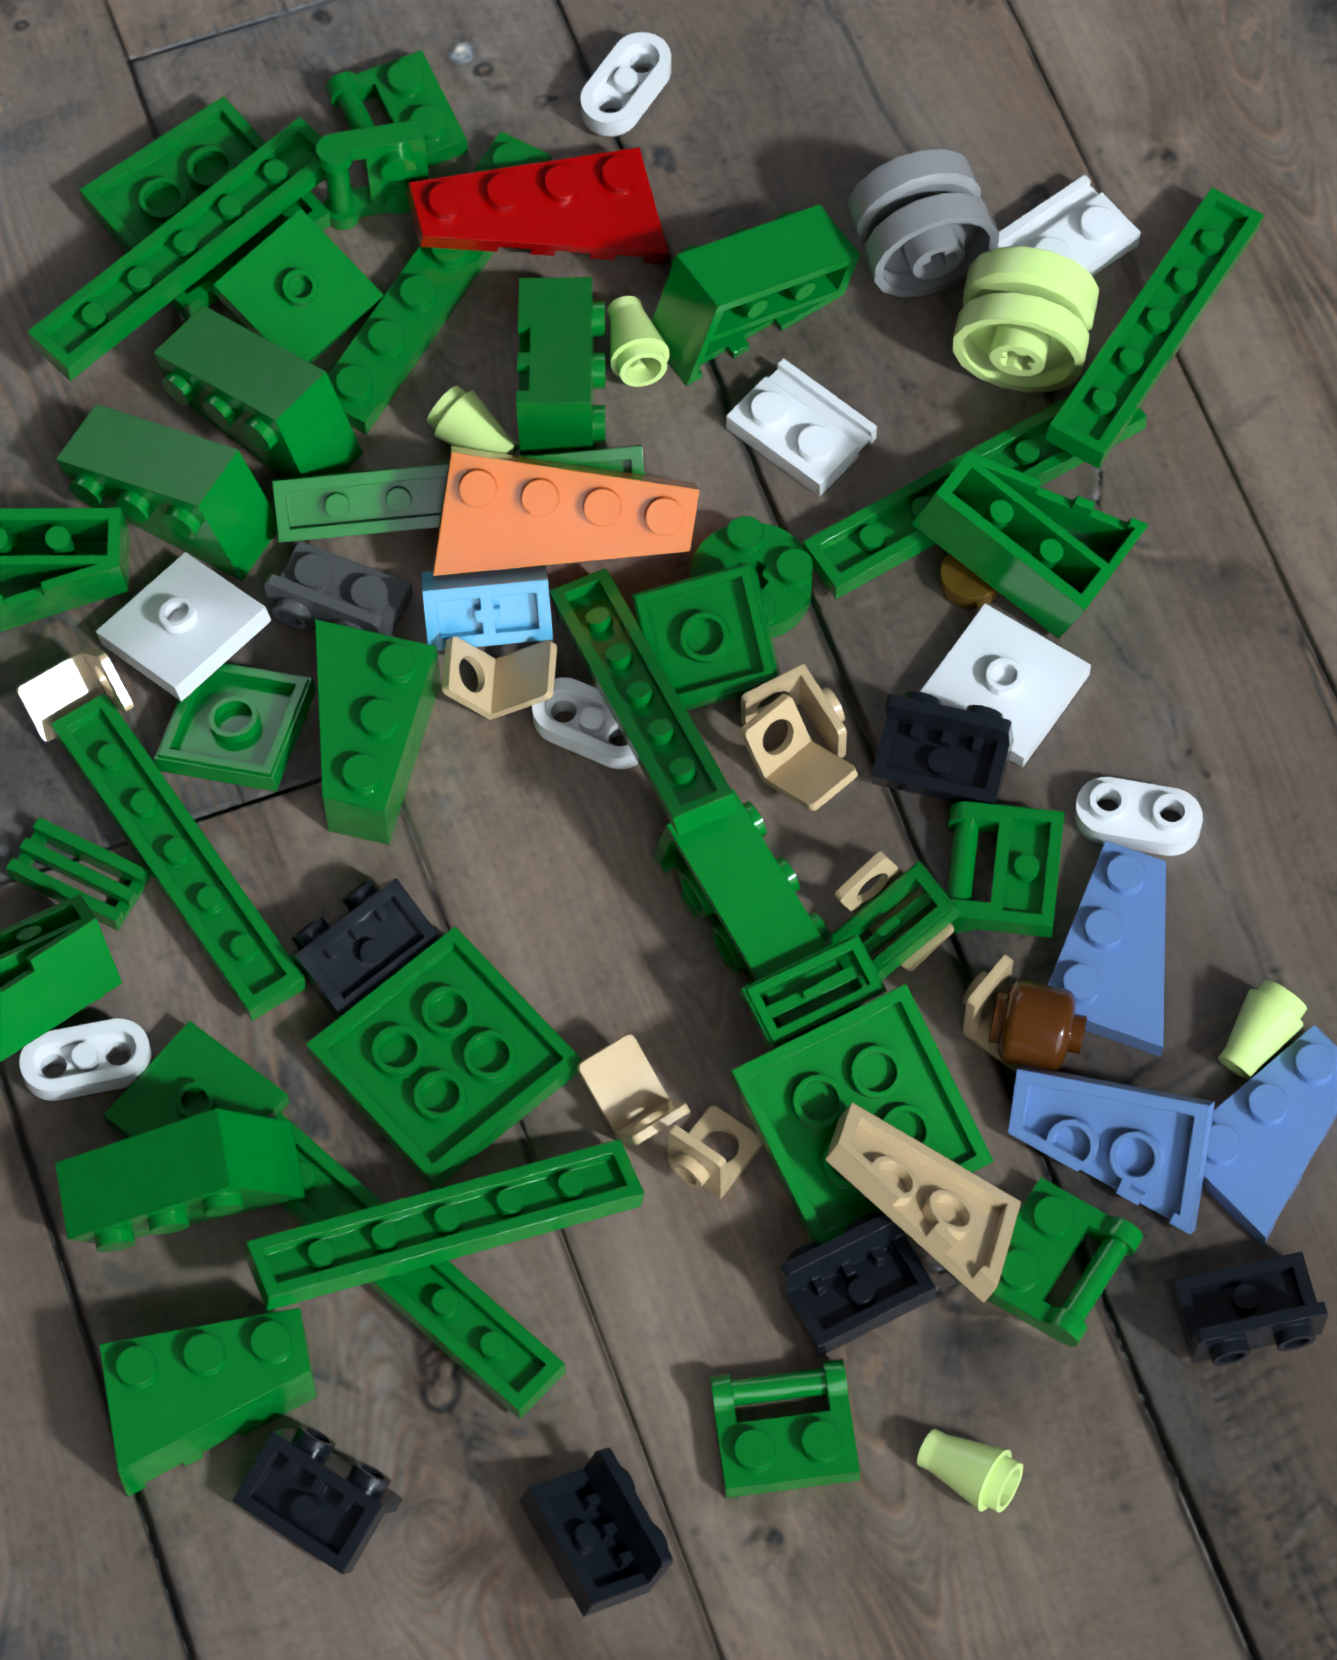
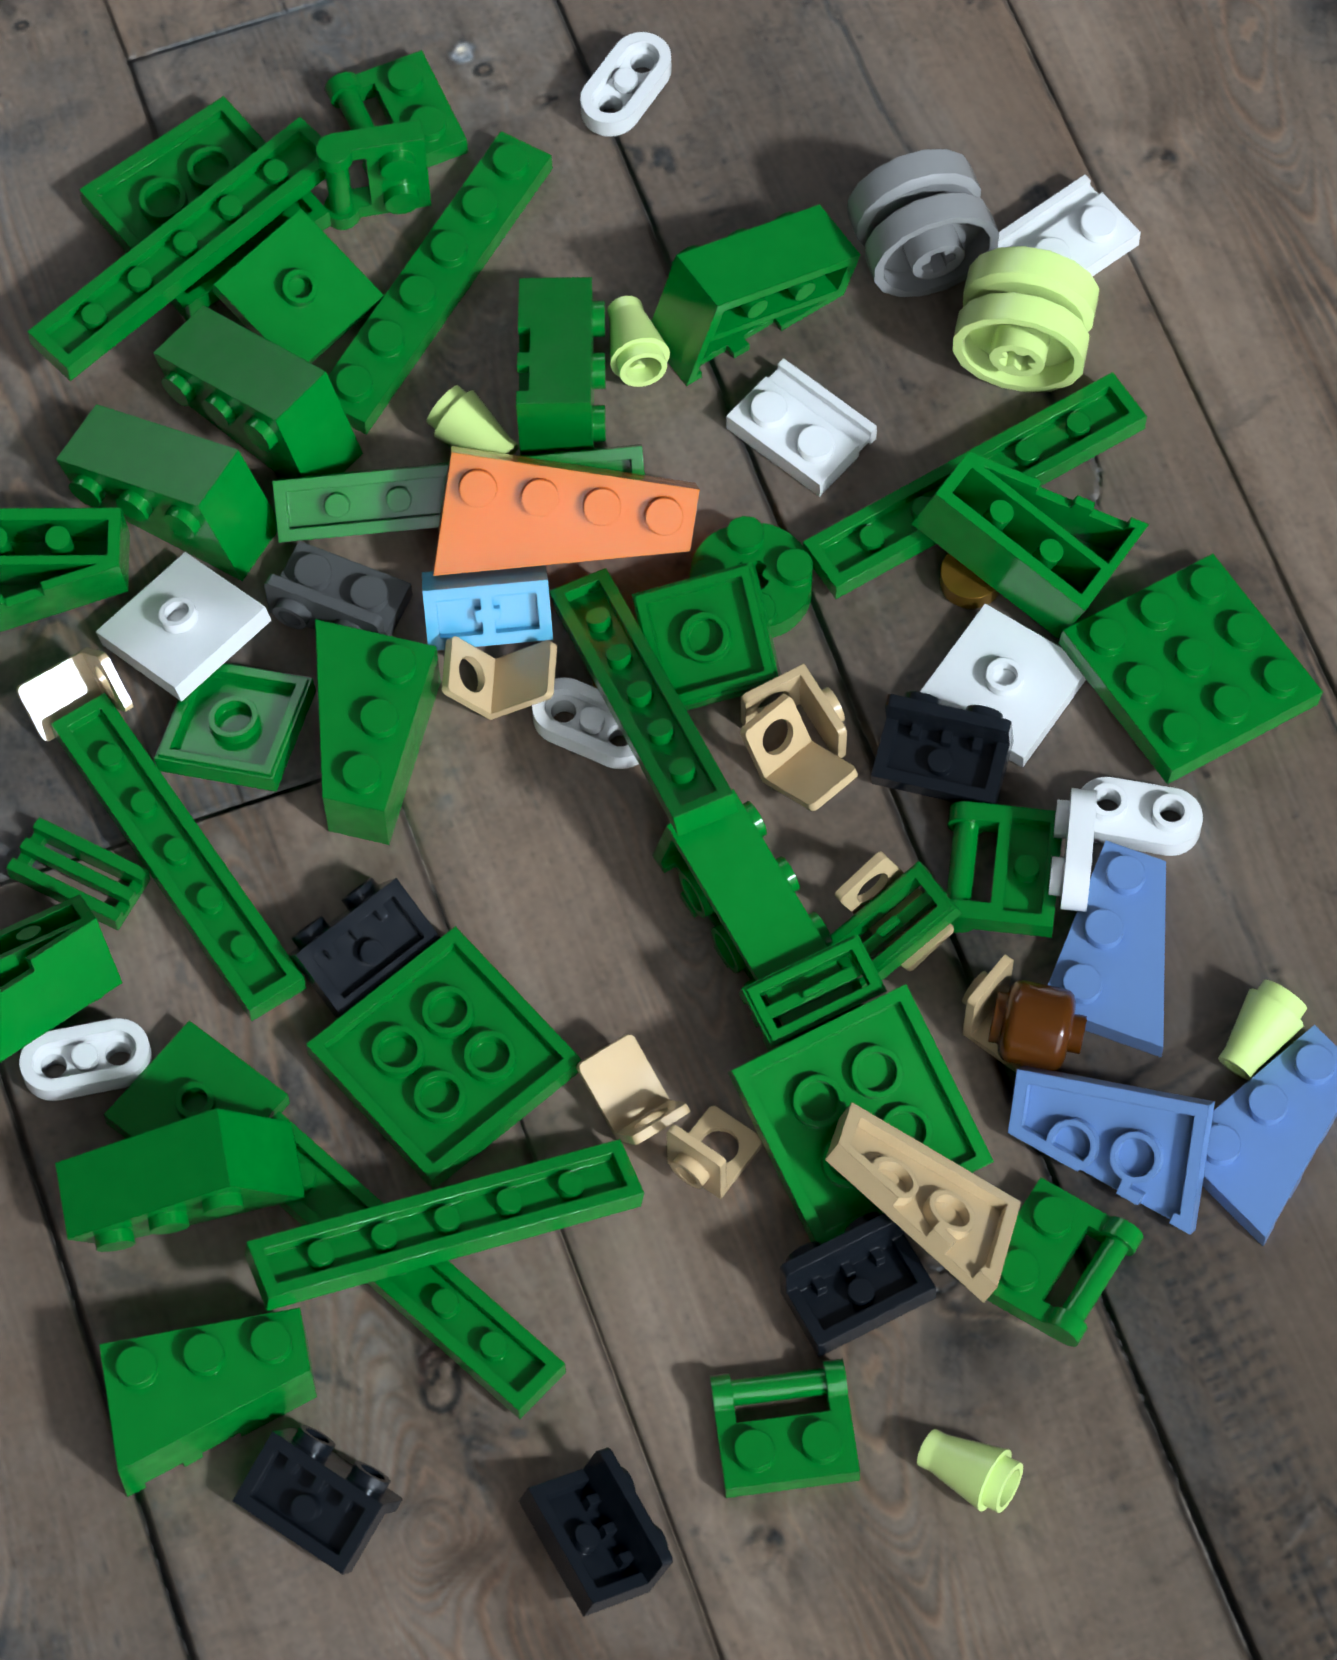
red wing [406,147,669,264] -> none
green plate [1044,187,1264,469] -> none
black bracket [1171,1251,1329,1366] -> none
none -> white plate [1048,788,1097,912]
none -> green plate [1058,553,1323,784]

